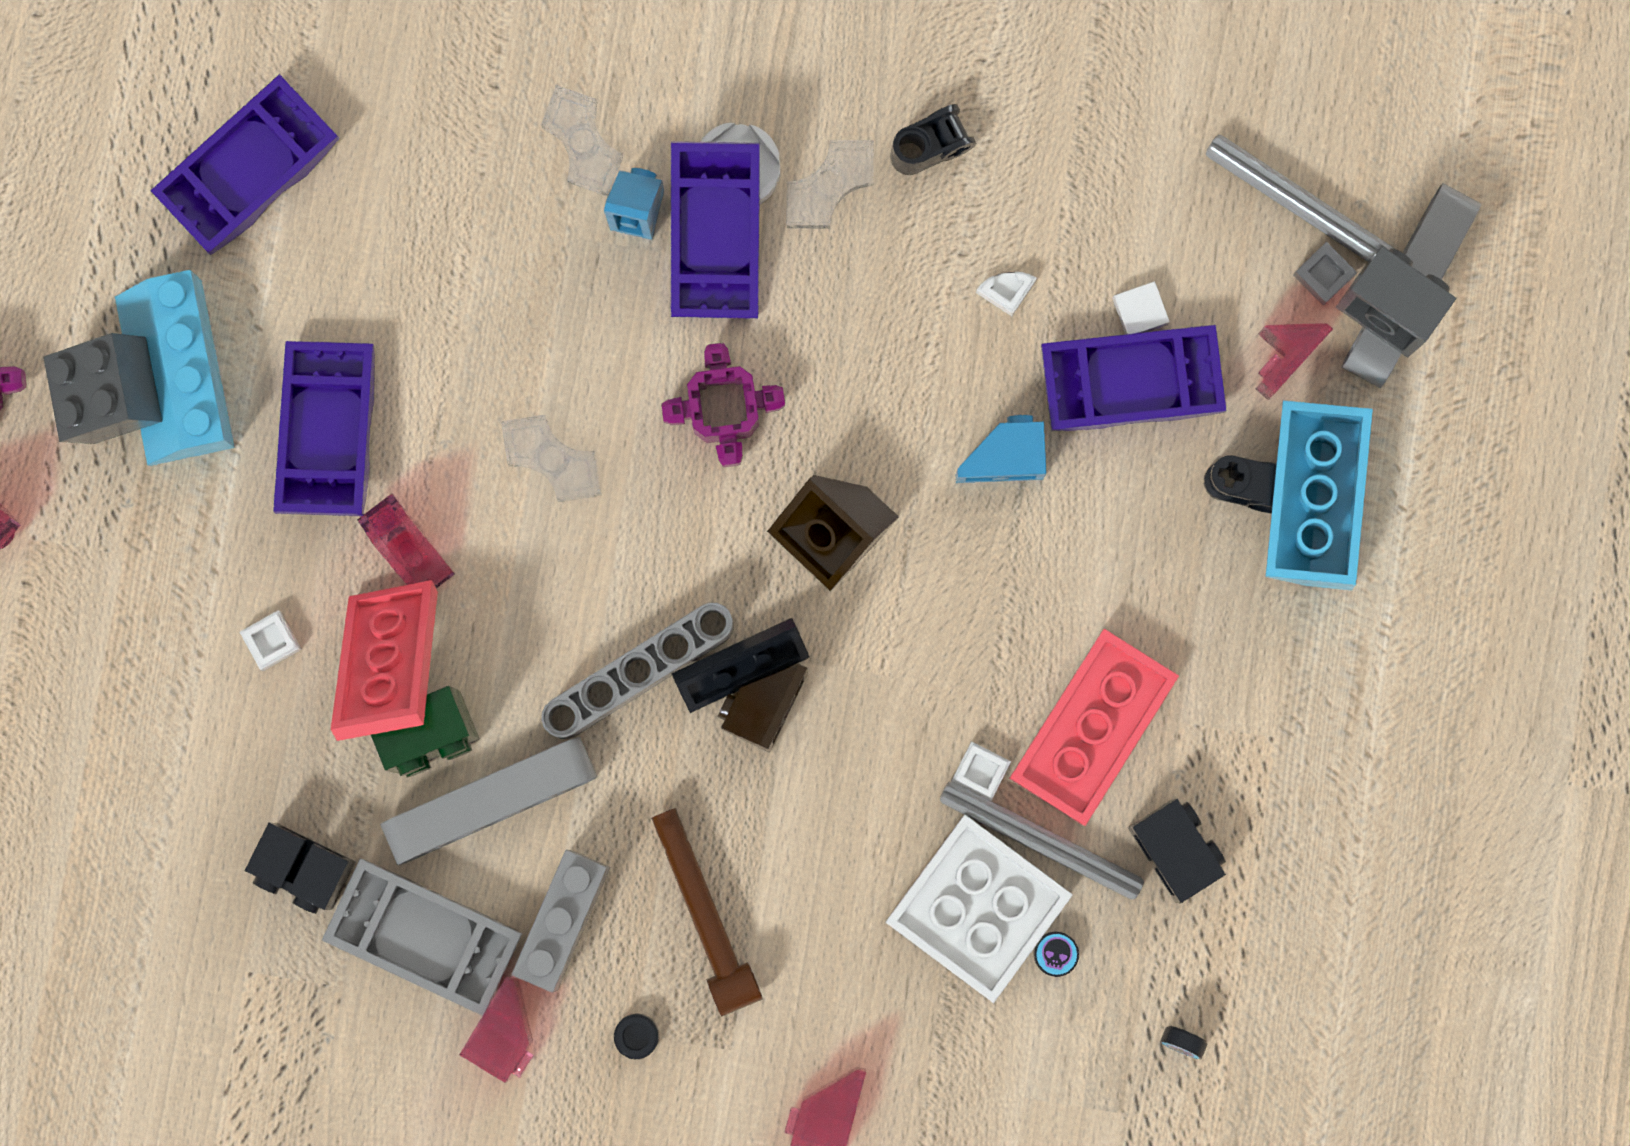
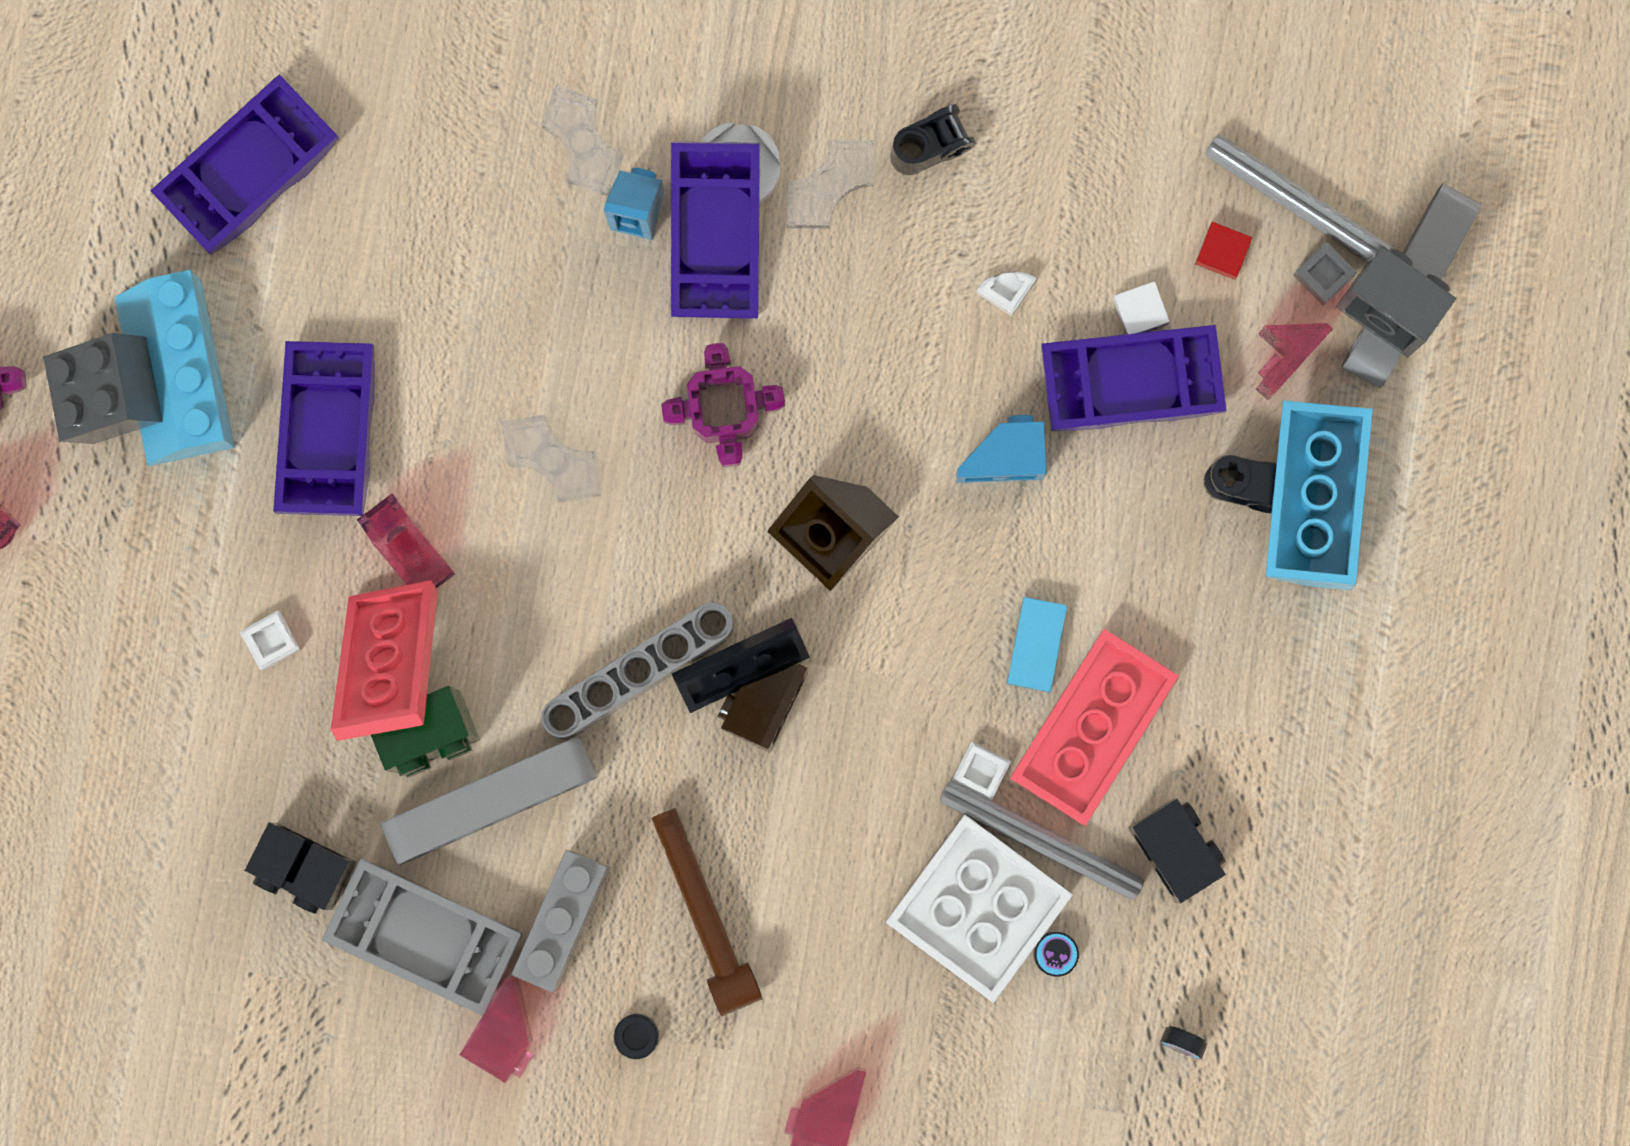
none -> medium azure tile [1006,597,1067,693]
none -> red tile [1195,222,1253,280]

